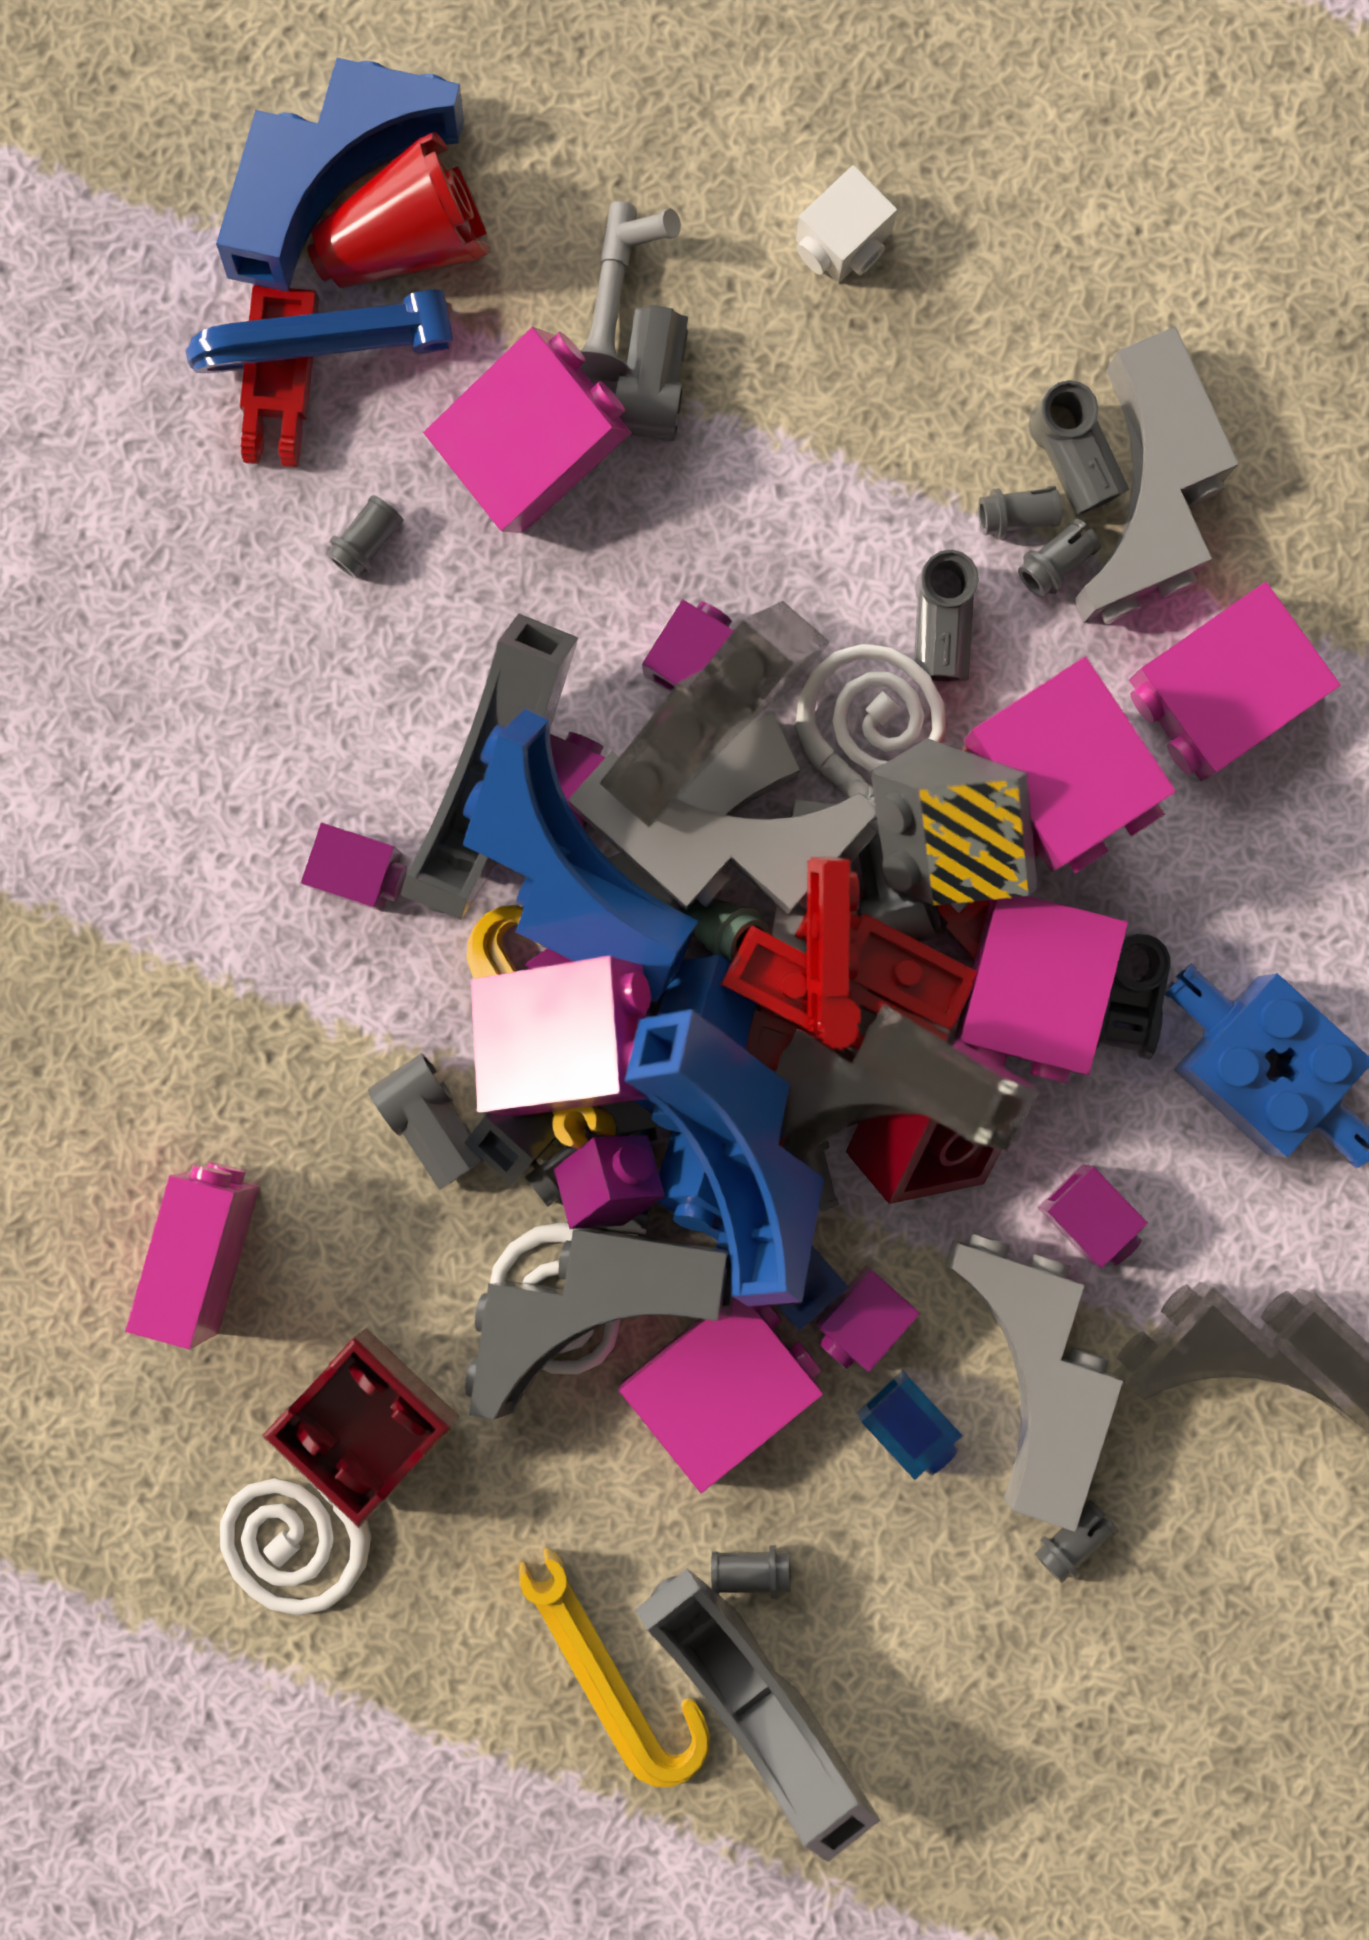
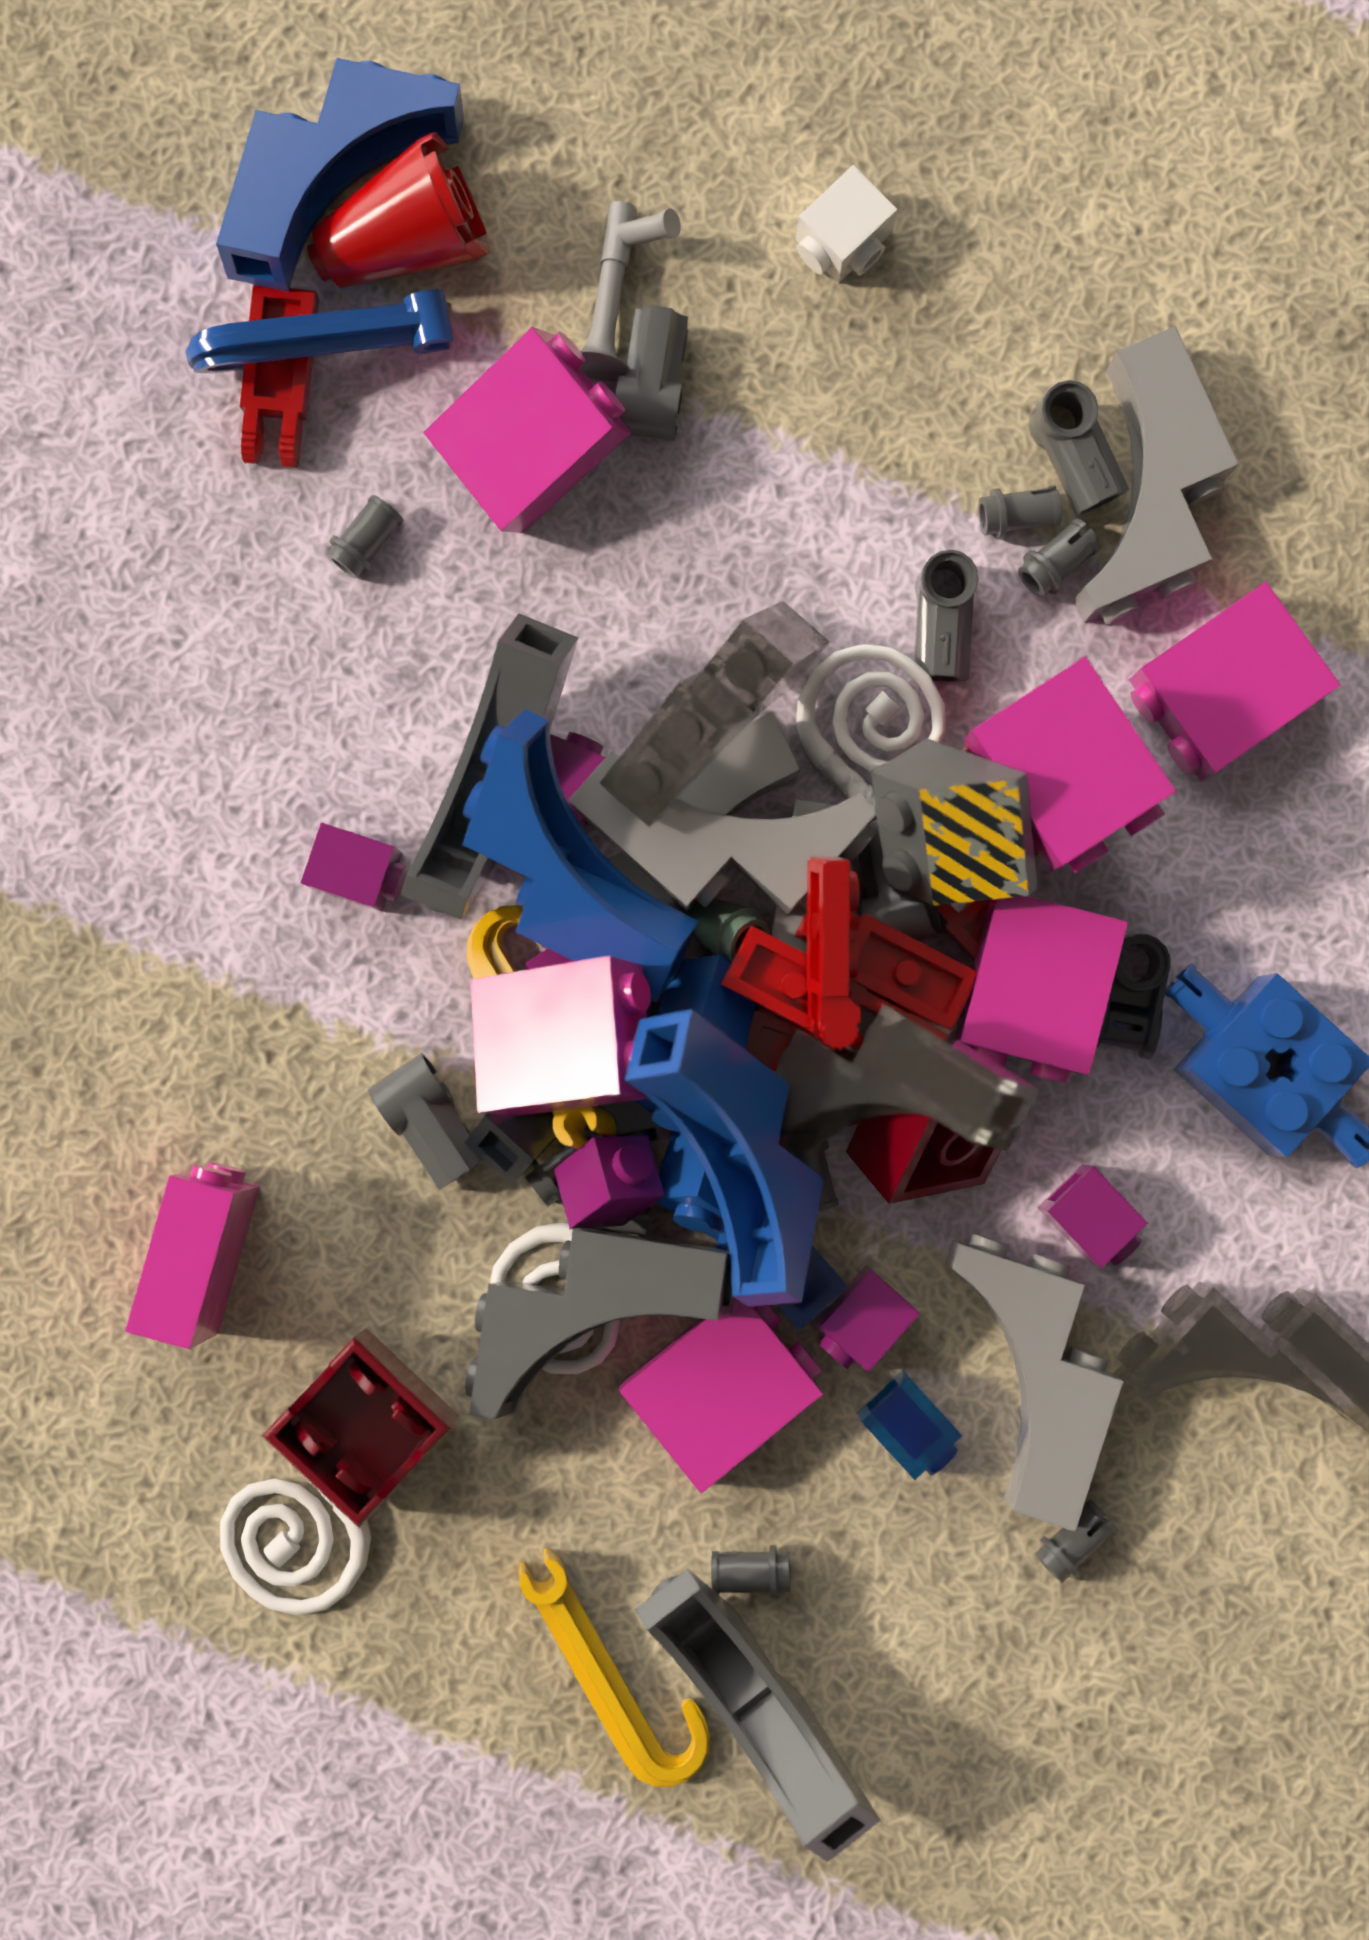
magenta brick [642,599,737,708] -> none

